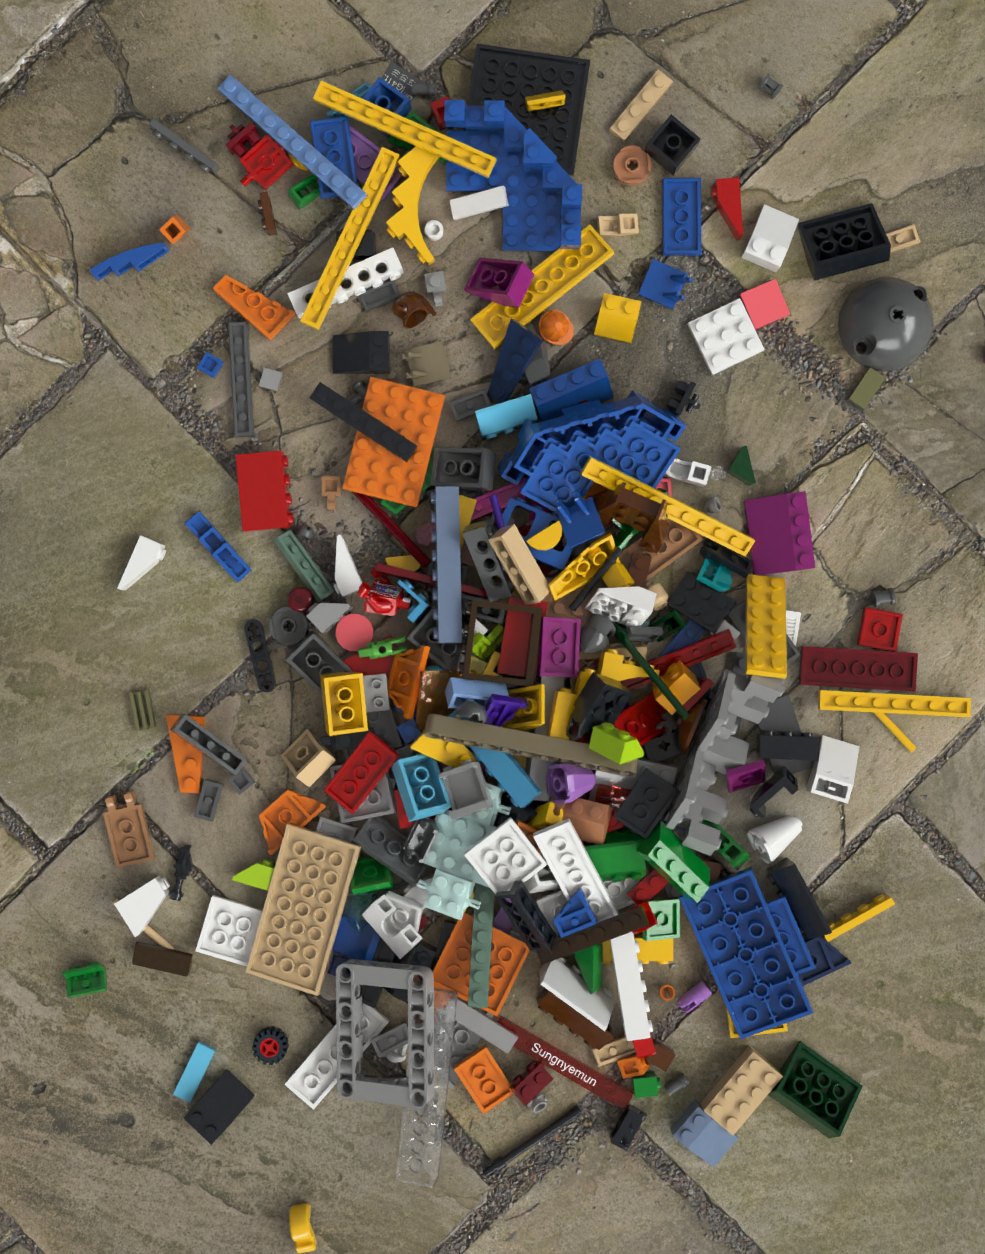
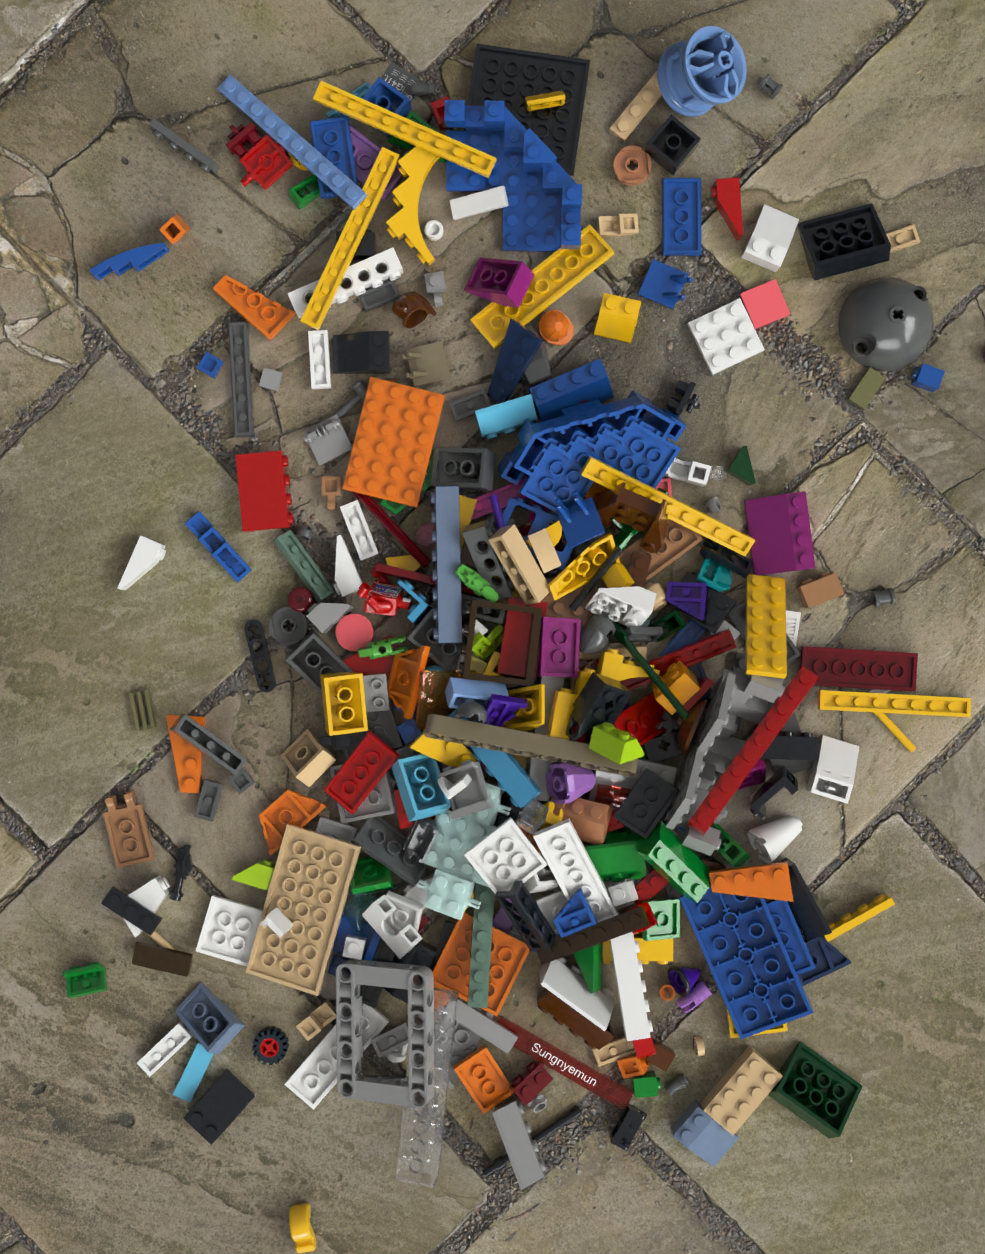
reddish brown plate [258,192,277,236] -> none
black plate [309,382,418,462] -> none
red tile [857,607,903,652] -> none
none -> black plate [101,886,163,936]
none -> white plate [137,1022,193,1077]
none -> sand blue slope [174,983,245,1054]
none -> white tile [260,908,294,938]
none -> tan slope [296,999,336,1041]
none -> light grey hinge [303,414,353,466]
none -> white plate [308,330,331,390]
none -> white plate [340,500,379,561]
none -> white brick [342,934,367,960]
none -> white tile [437,774,472,799]
none -> bright green hinge [455,564,498,602]
none -> light grey slope [492,1098,546,1190]
none -> clear panel [516,799,549,835]
none -> tan slope [528,528,562,574]
none -> white brick [608,880,639,907]
none -> medium blue wheel [657,26,747,117]
none -> dark purple wing [666,581,707,621]
none -> dark purple hat [668,965,701,997]
none -> red brick [687,666,819,837]
none -> tan tile [692,1036,705,1057]
none -> orange wing [709,862,794,902]
none -> medium nougat brick [796,571,844,608]
none -> blue brick [911,363,945,392]

